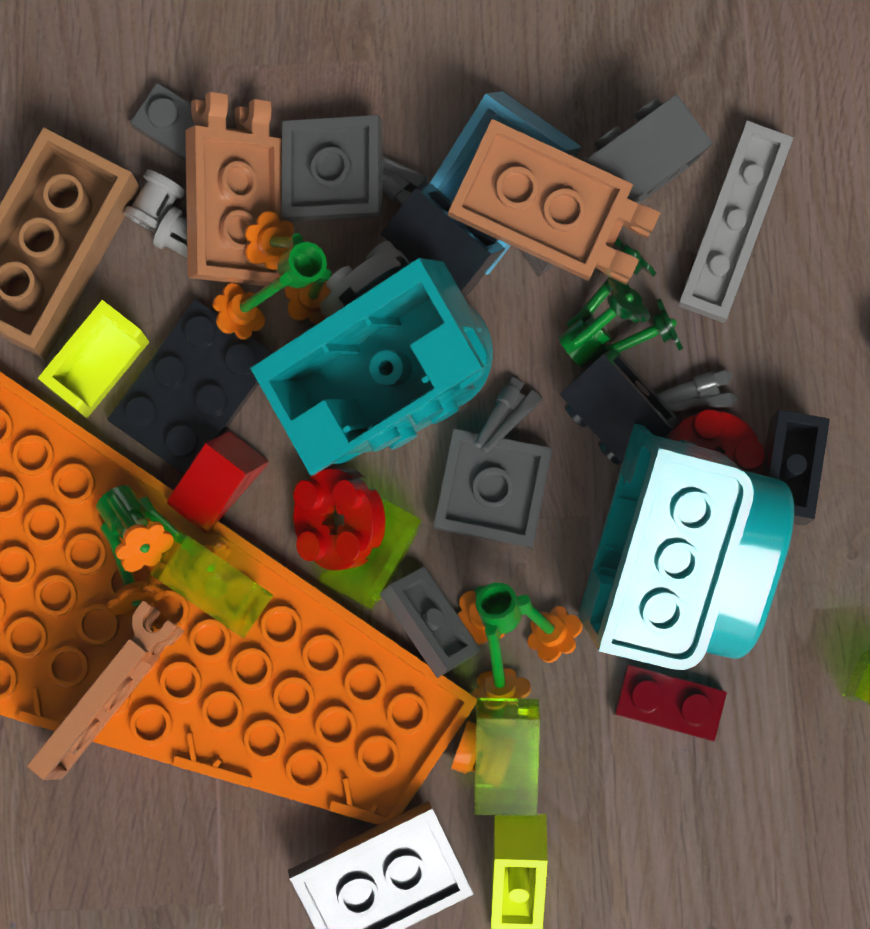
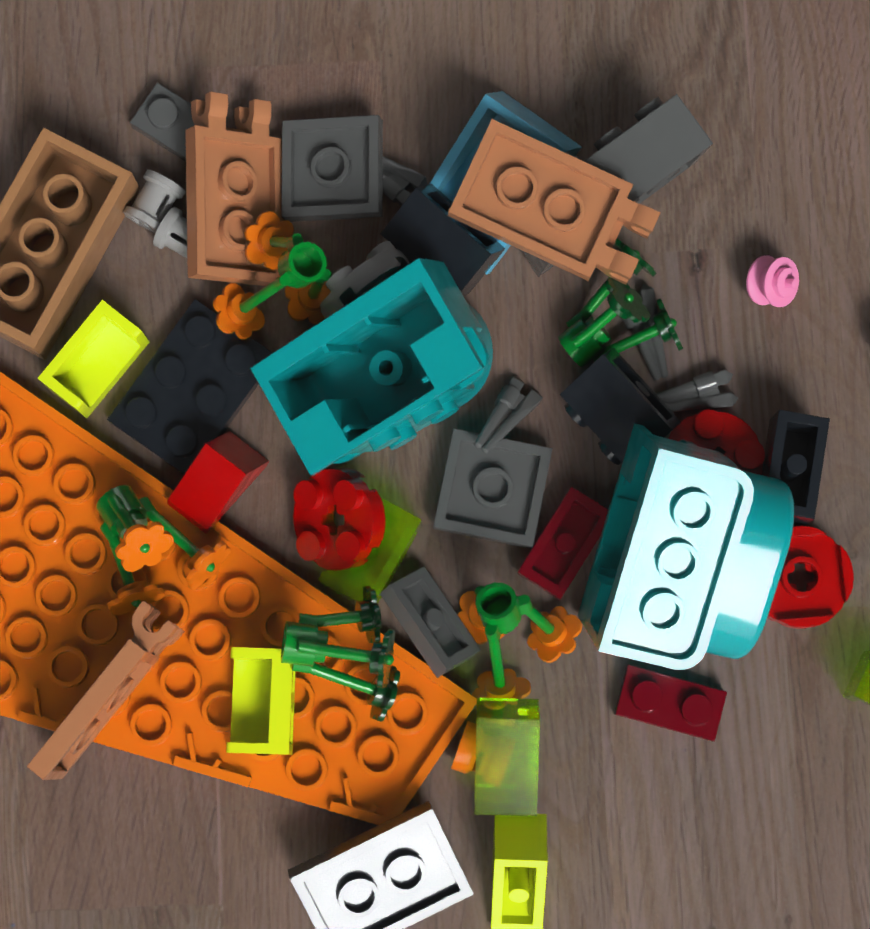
clear neon green panel [150,532,273,638] -> none
light grey plate [678,121,794,323] -> none
none -> neon yellow panel [226,647,296,755]
none -> plant [281,586,400,722]
none -> dark red plate [517,487,609,601]
none -> dark grey piece [623,283,668,380]
none -> bright pink wheel [746,255,799,307]
none -> red plate [768,526,854,629]

